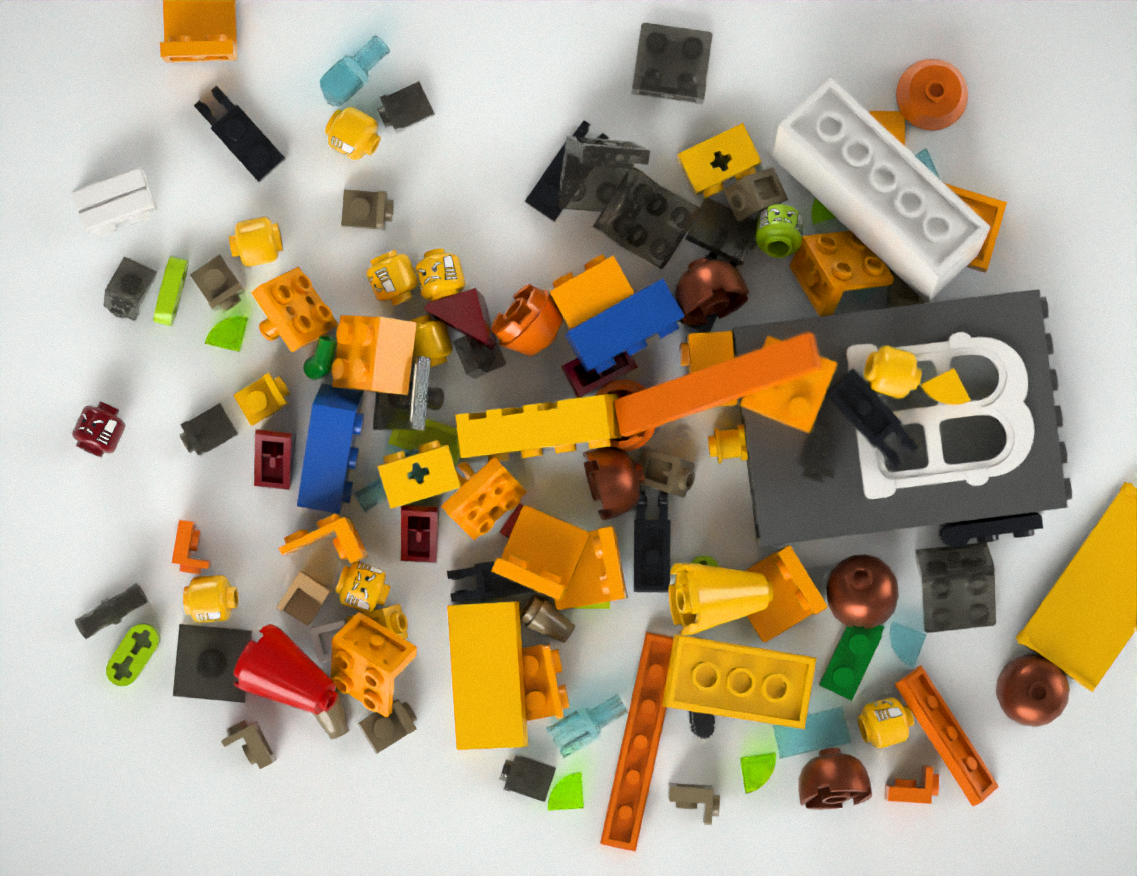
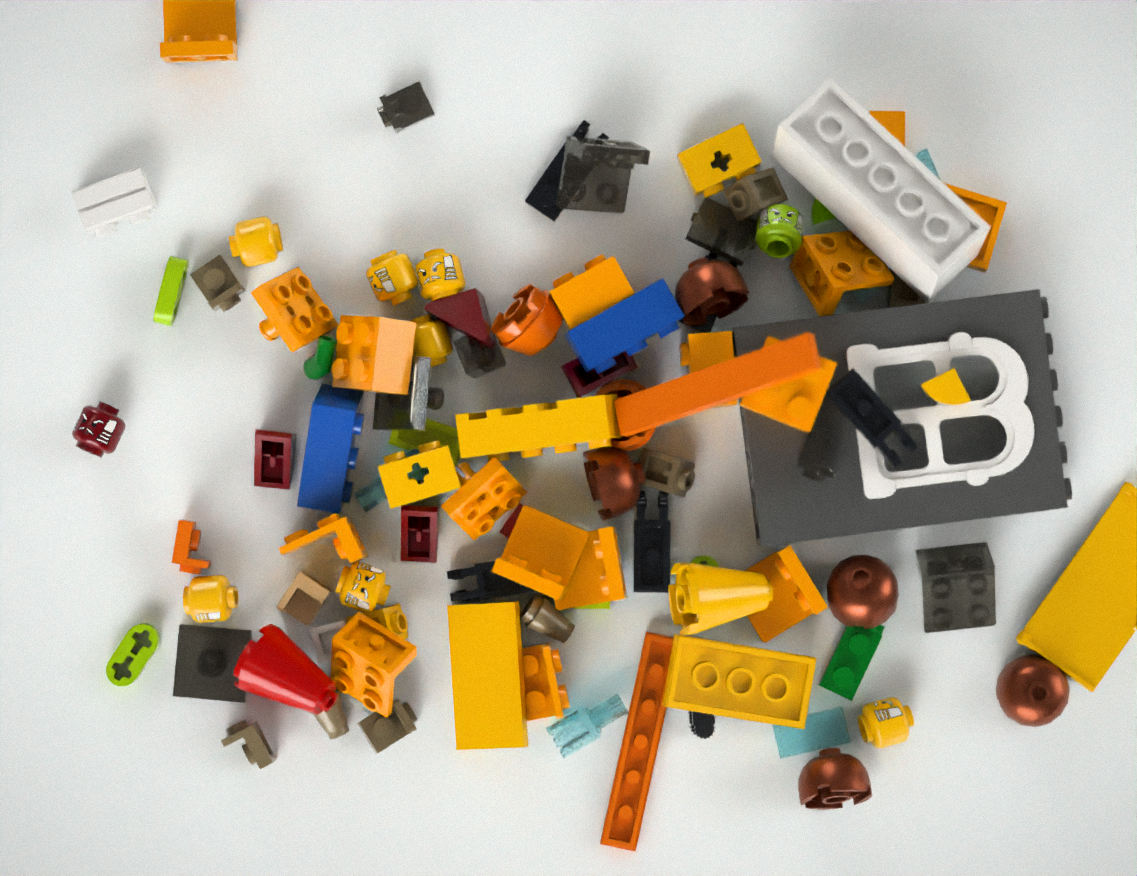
clear smoke pin [74,583,149,640] -> none
clear smoke bracket [103,256,157,321] -> none
clear smoke bracket [179,403,239,456] -> none
black hinge [194,85,286,183] -> none
clear neon green tile [204,316,249,353] -> none
yellow bracket [233,372,291,426] -> none
clear light blue arm [319,35,390,106] -> none
yellow head [325,106,381,160] -> none
dark tan bracket [341,189,394,230] -> none
clear smoke bracket [499,753,556,802] -> none
clear neon green tile [548,771,584,811] -> none
clear smoke bracket [592,165,701,269] -> none
clear smoke bracket [631,23,712,104] -> none
dark tan bracket [668,783,720,825] -> none
yellow brick [707,424,748,464] -> none
clear neon green tile [739,752,776,794] -> none
yellow head [863,346,922,399] -> none
orange bracket [884,765,939,804] -> none
clear light blue tile [889,621,927,668] -> none
orange tile [894,665,999,806] -> none
orange cone [896,59,968,131] -> none
black hinge [938,512,1043,548] -> none

